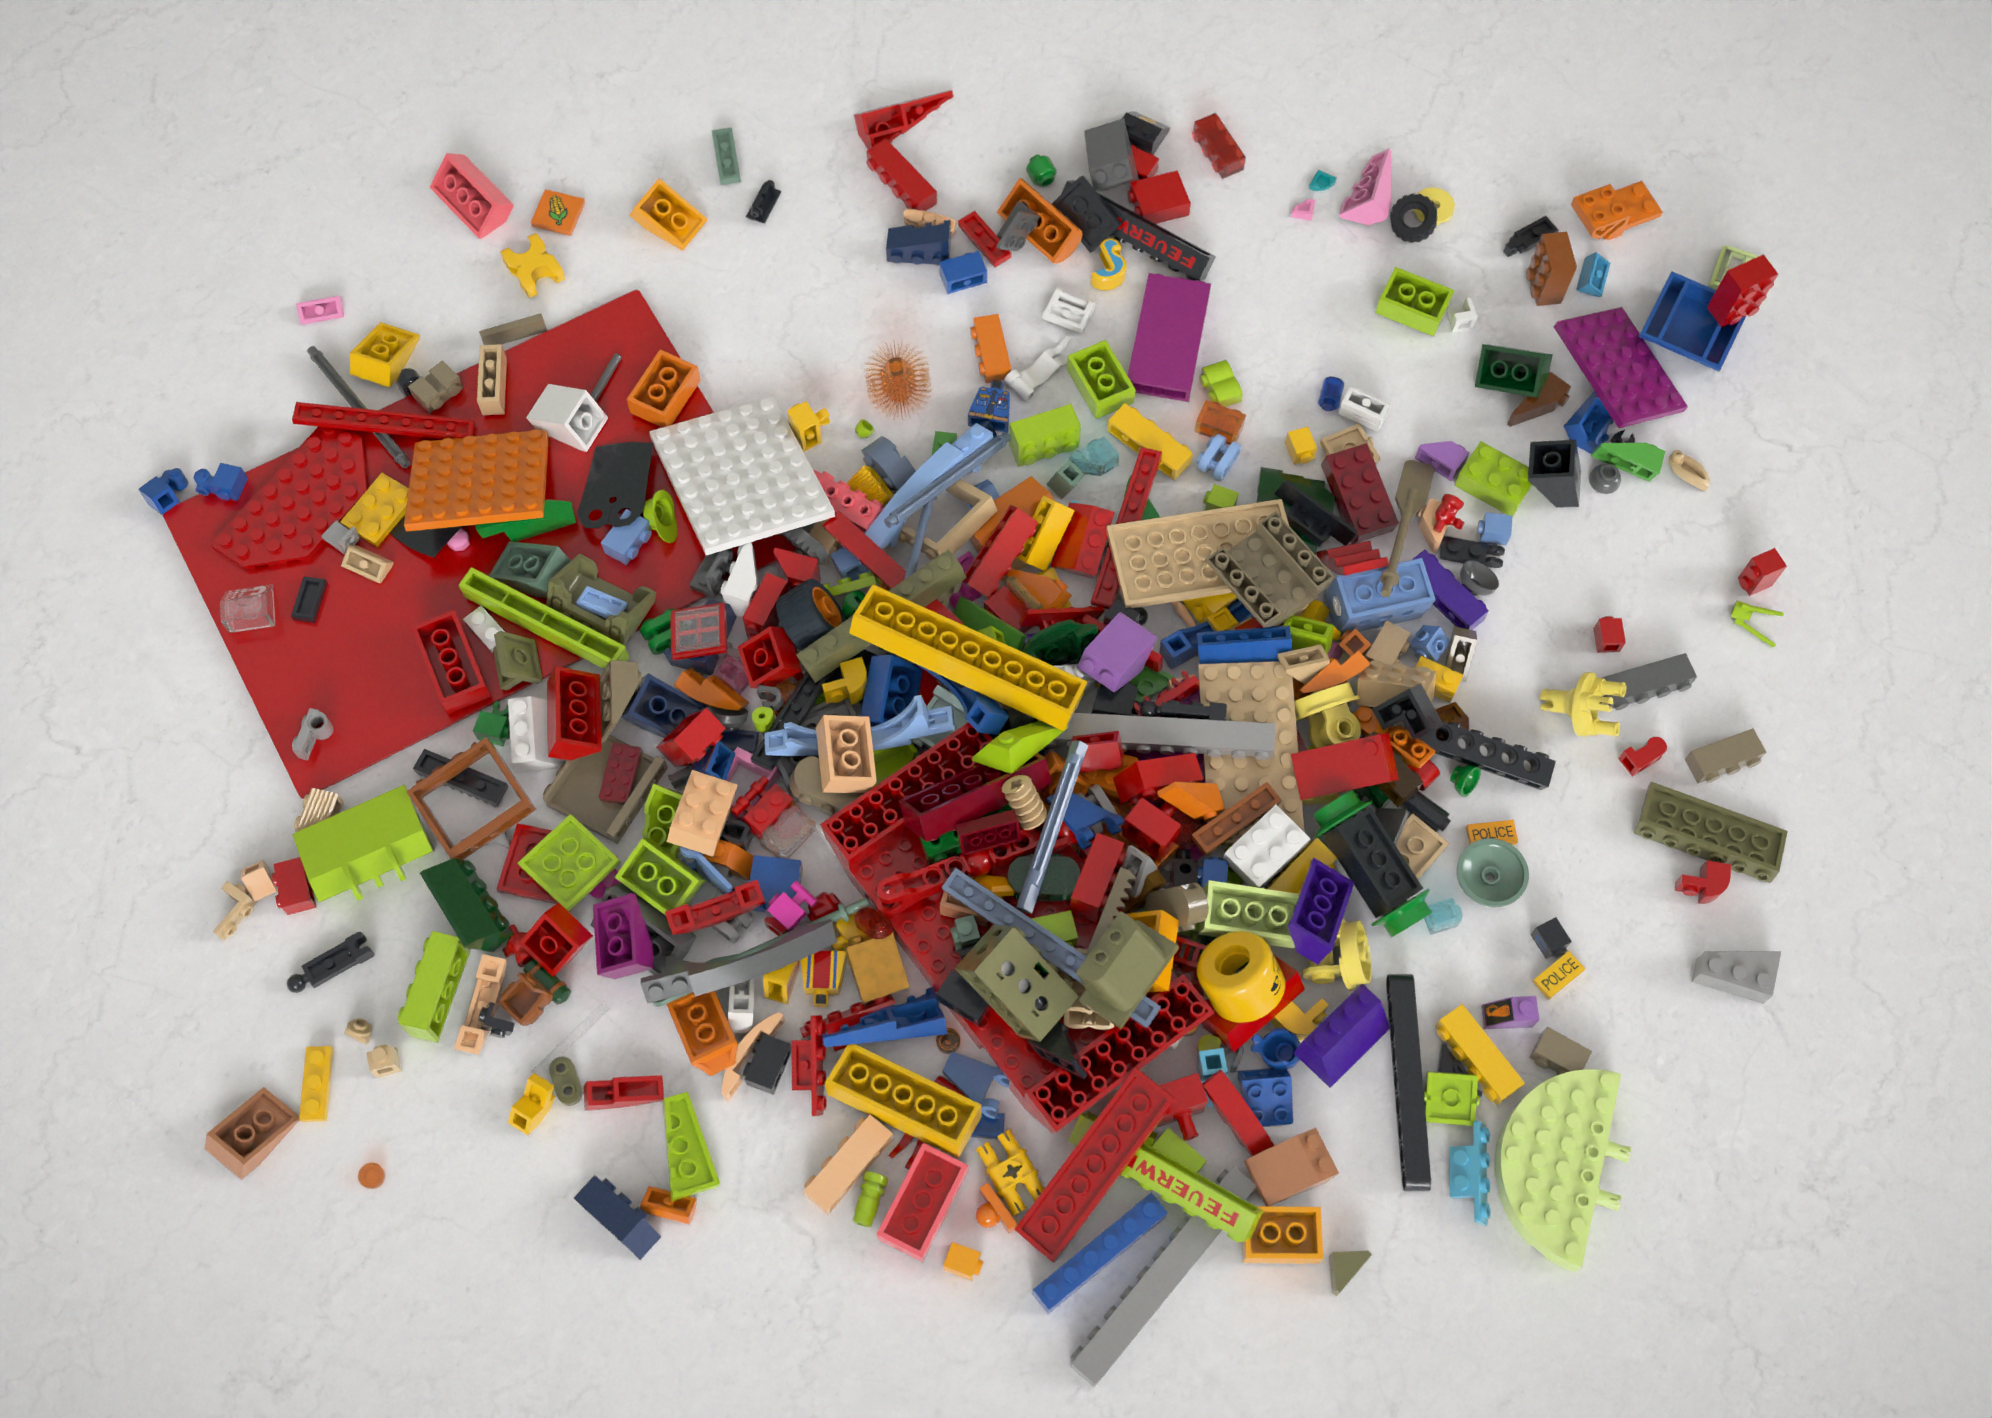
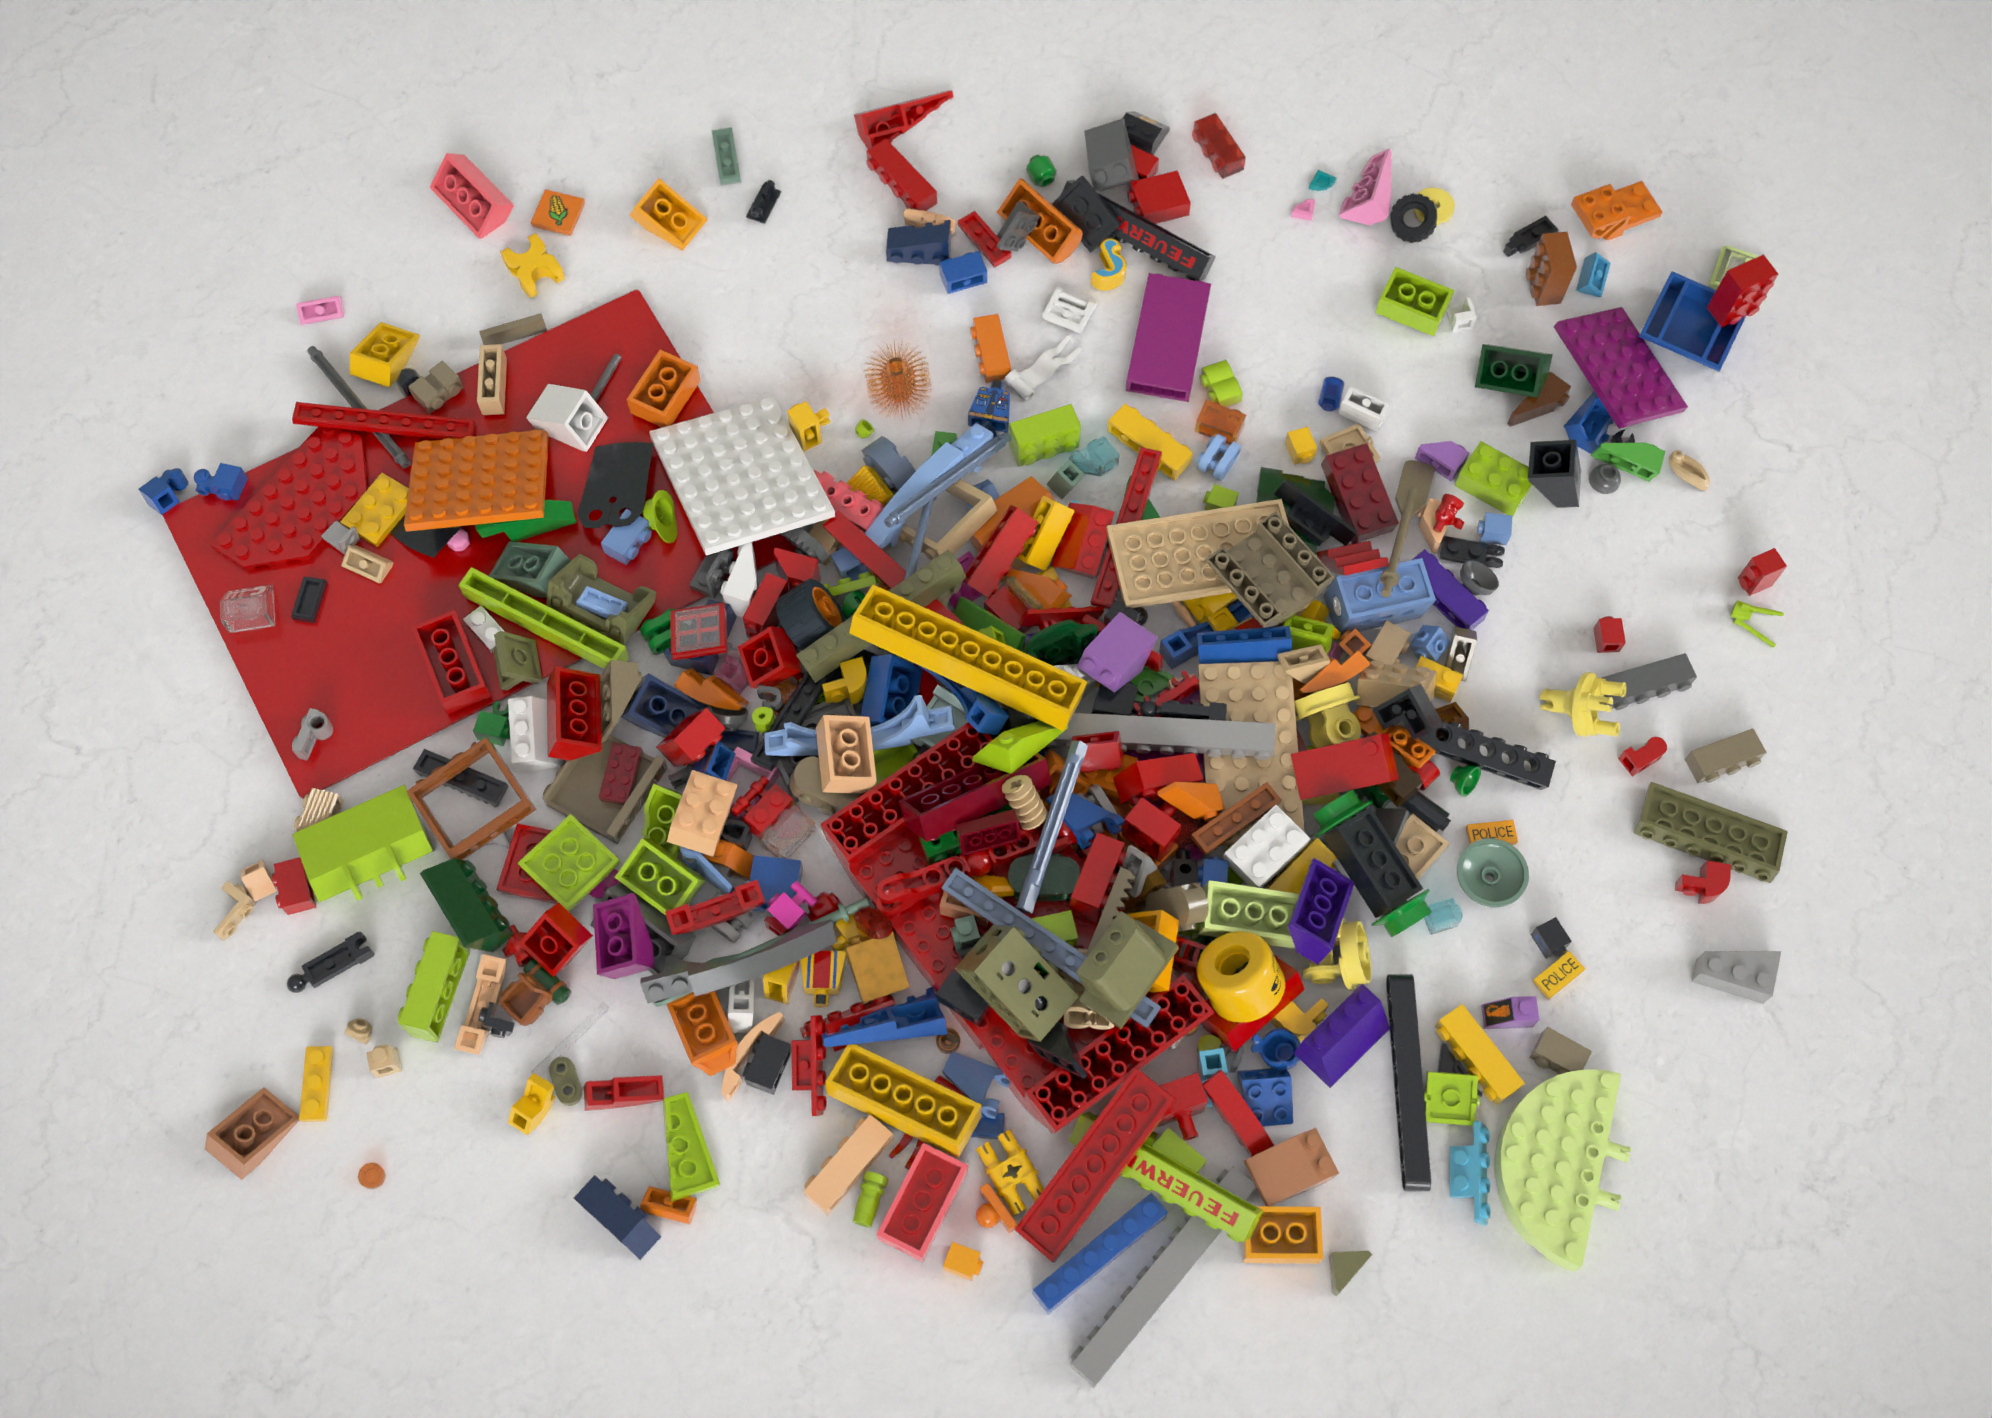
lime brick [1066,340,1136,419] -> none

